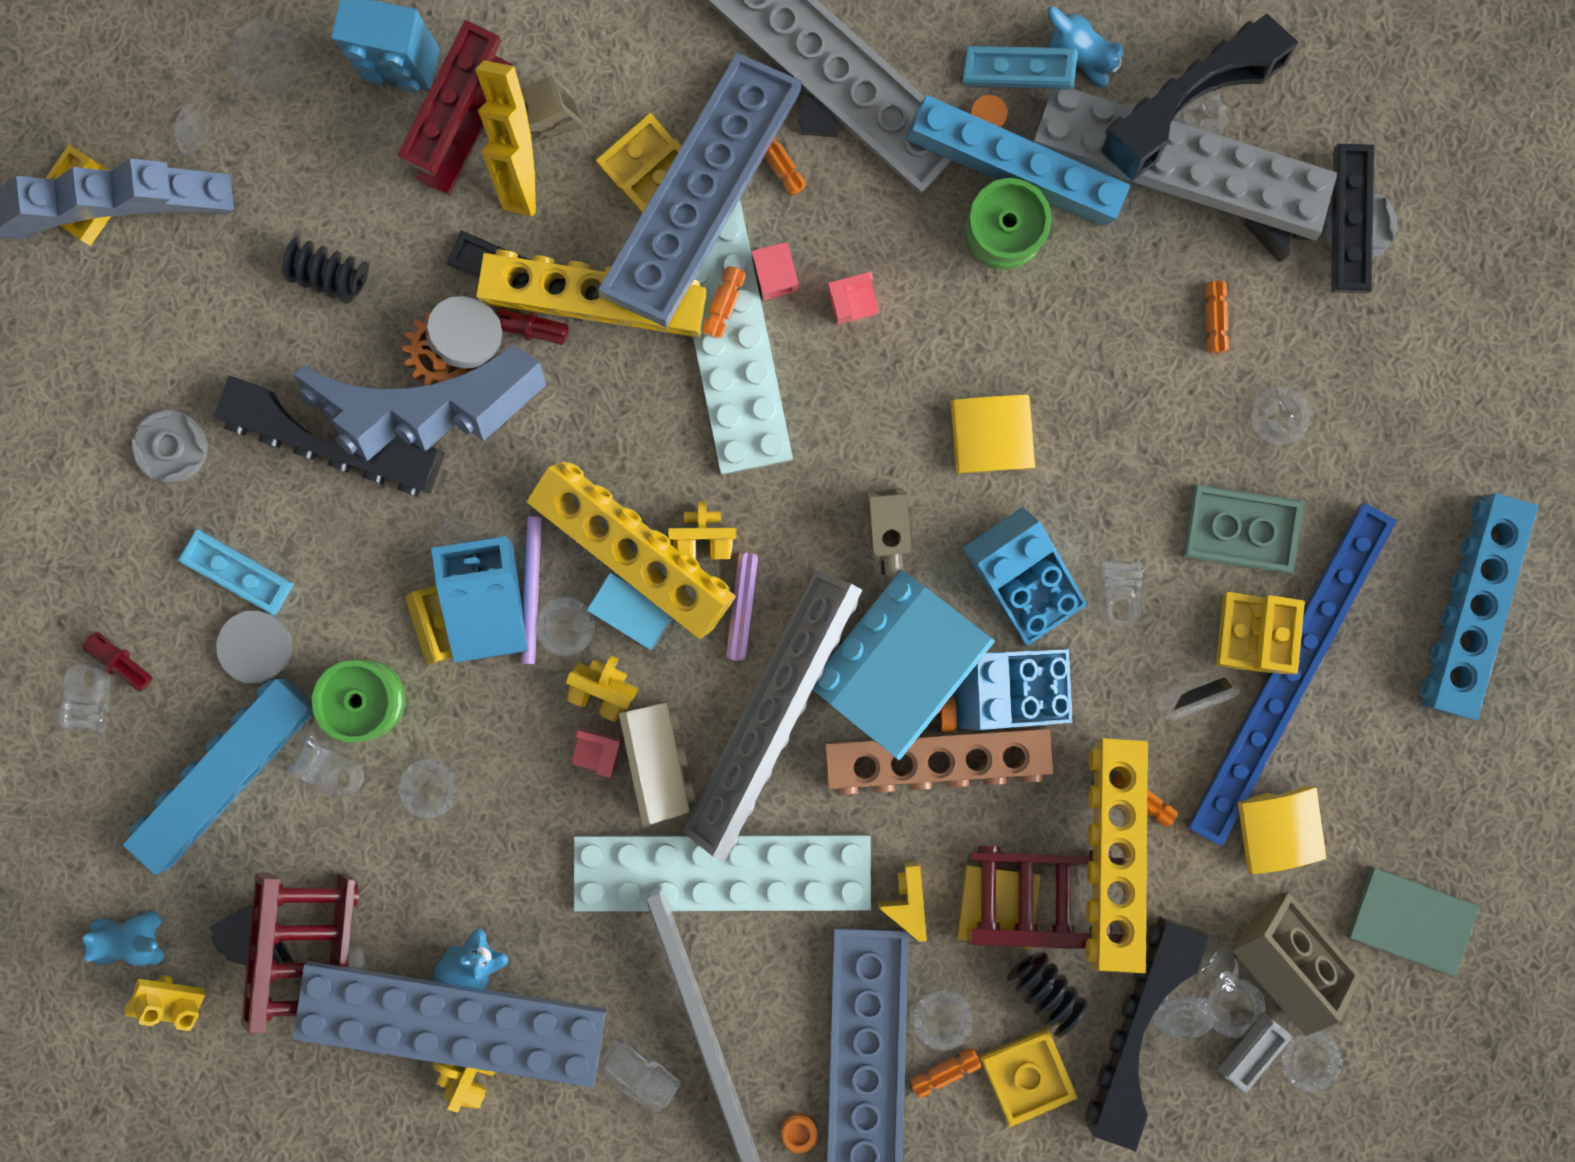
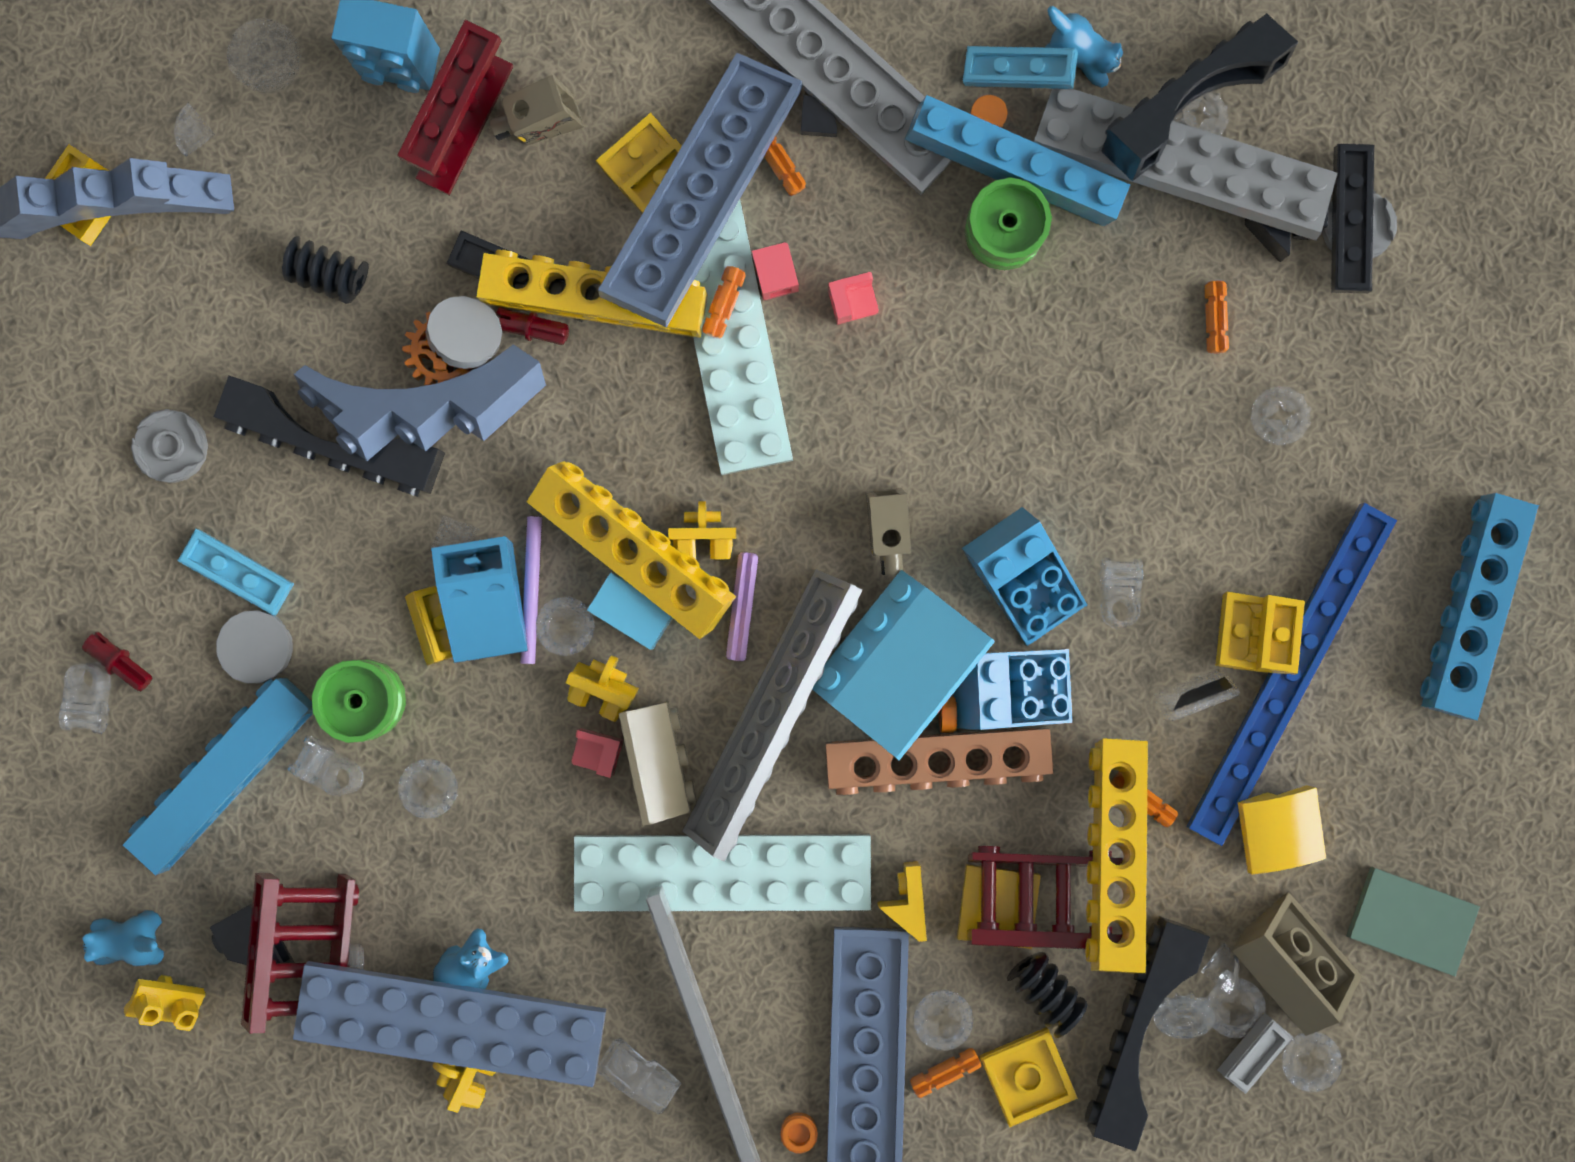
yellow slope [475,60,536,217] -> none
yellow slope [950,395,1035,474] -> none
sand green tile [1182,484,1305,574] -> none

